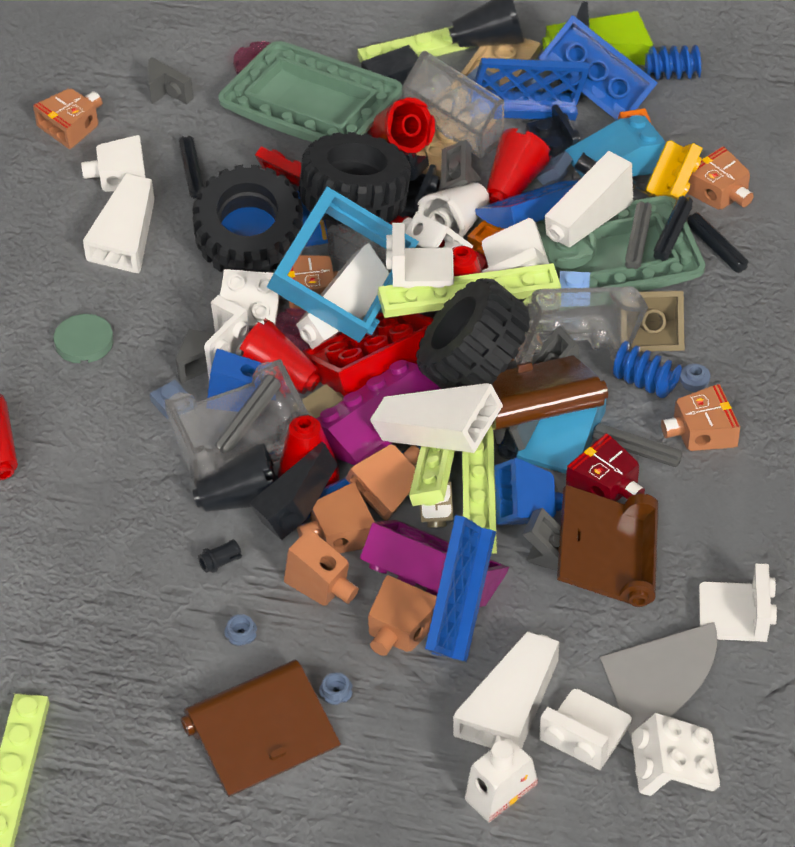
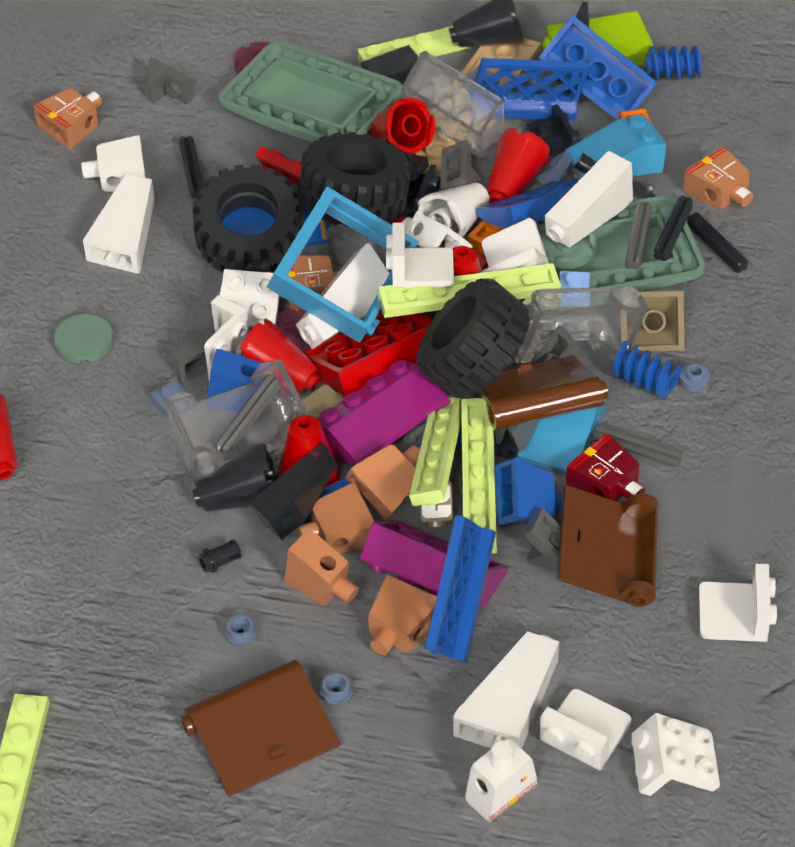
white slope [370,383,503,453] -> none
light grey sticker [600,622,717,739] -> none
yellow bracket [645,140,702,200] -> none
nougat torso [661,384,740,451] -> none

